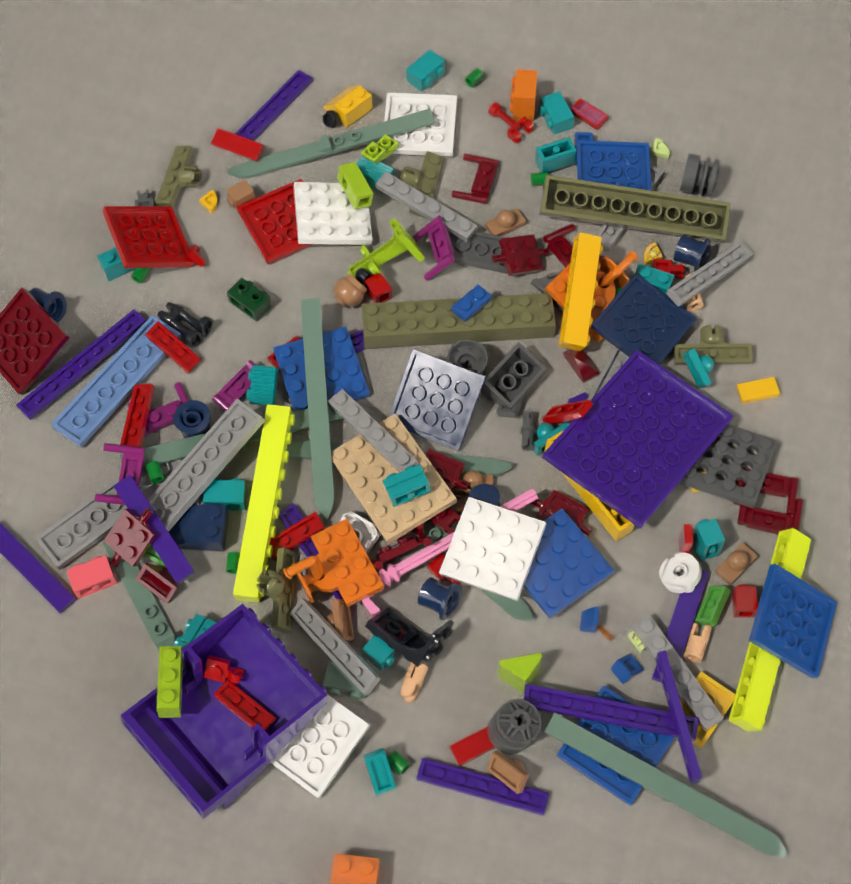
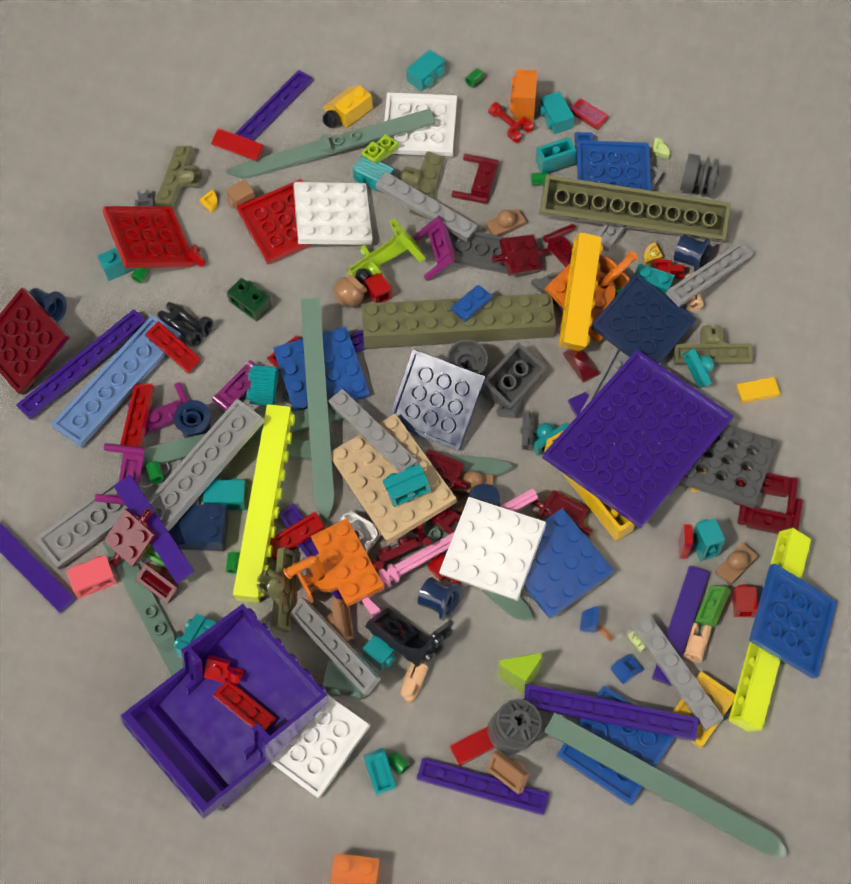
lime brick [157,646,183,718] -> none
lime brick [337,162,374,210] -> none
red tile [542,400,593,424] -> none
dark purple tile [655,650,702,784] -> none
white plate [659,553,702,593] -> none

